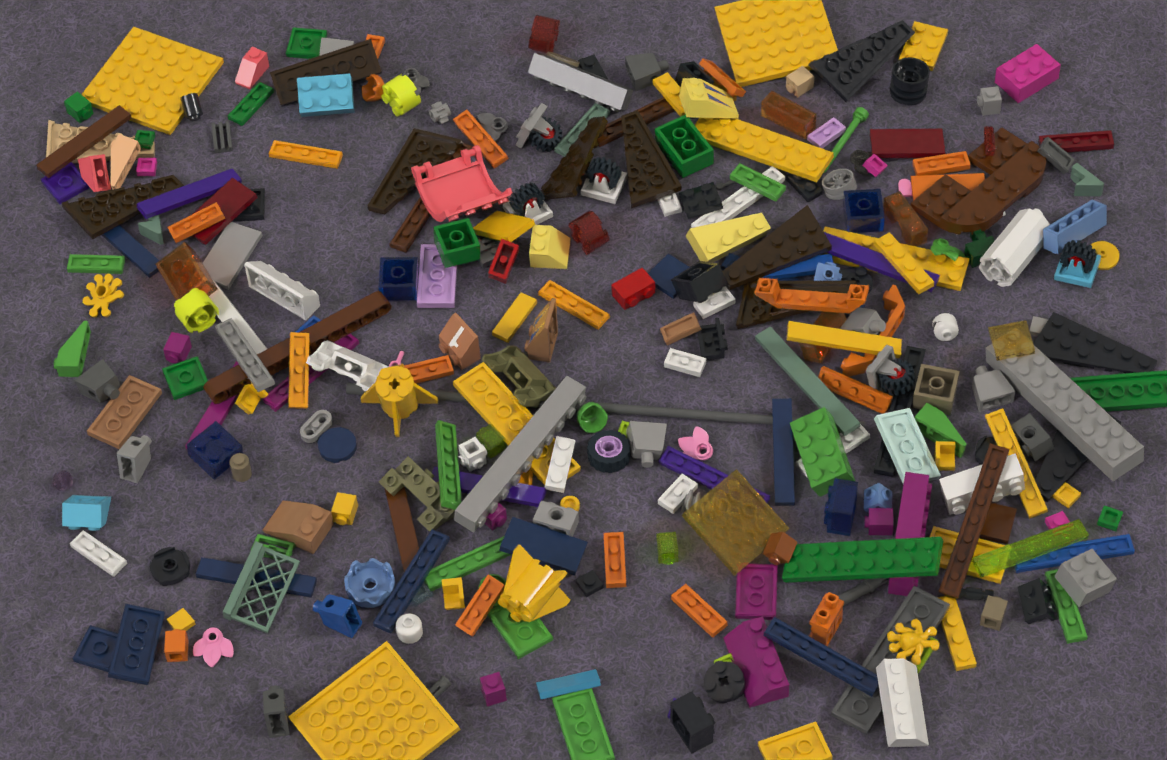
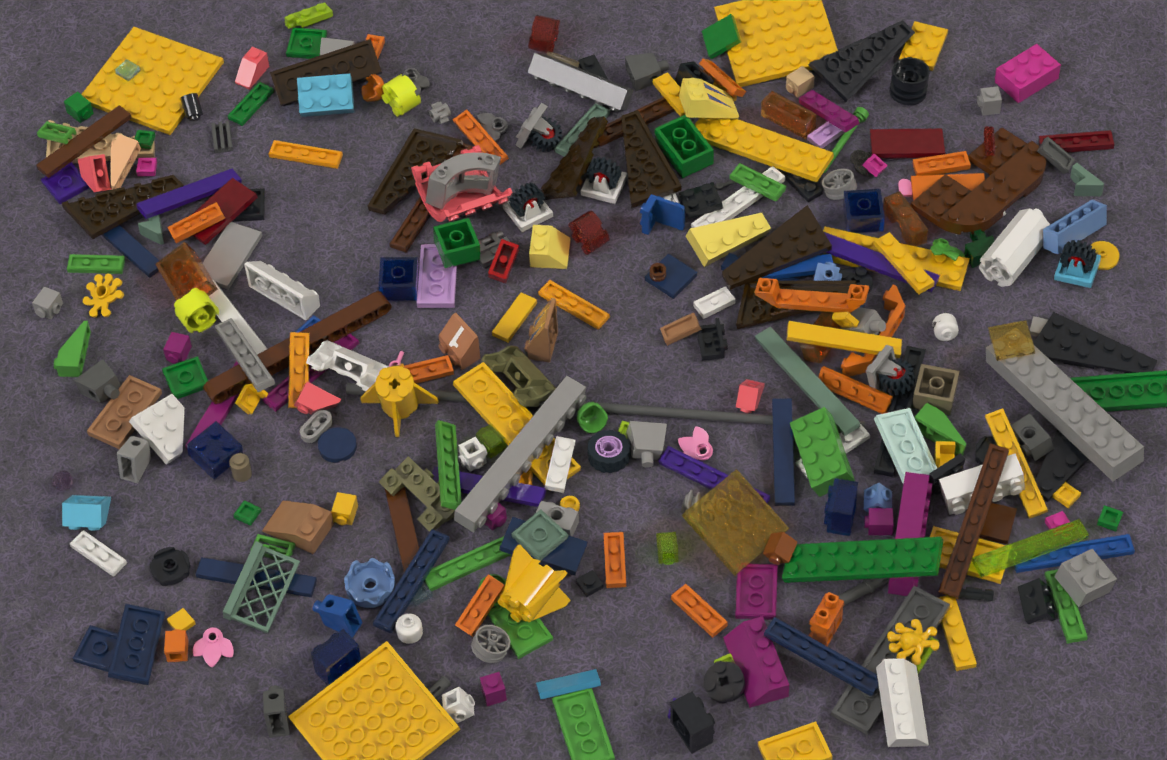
yellow panel [442,577,465,610] -> none
yellow tile [473,211,535,242] -> none
red brick [611,267,655,310] -> none
white plate [658,474,698,514] -> none
white plate [664,348,706,377] -> none
black brick [671,261,727,303] -> none
light grey torso [972,366,1015,412] -> none
dark tan brick [980,595,1008,631] -> none
none -> light grey brick [32,287,63,319]
none -> bright green tile [37,121,77,144]
none -> clear light blue tile [115,59,141,81]
none -> white plate [129,394,184,465]
none -> green tile [234,500,261,526]
none -> lime hinge [284,2,333,29]
none -> coral slope [294,382,341,414]
none -> clear blue brick [311,629,361,686]
none -> light grey window [425,152,501,209]
none -> white brick [442,687,475,723]
none -> light grey wheel [471,625,511,663]
none -> sand green tile [512,509,568,561]
none -> blue bracket [640,194,685,235]
none -> reddish brown bush [650,263,666,282]
none -> green tile [702,14,741,59]
none -> coral slope [736,379,765,413]
none -> magenta plate [799,90,859,133]
none -> yellow tile [832,312,859,328]
none -> black plate [929,453,965,496]

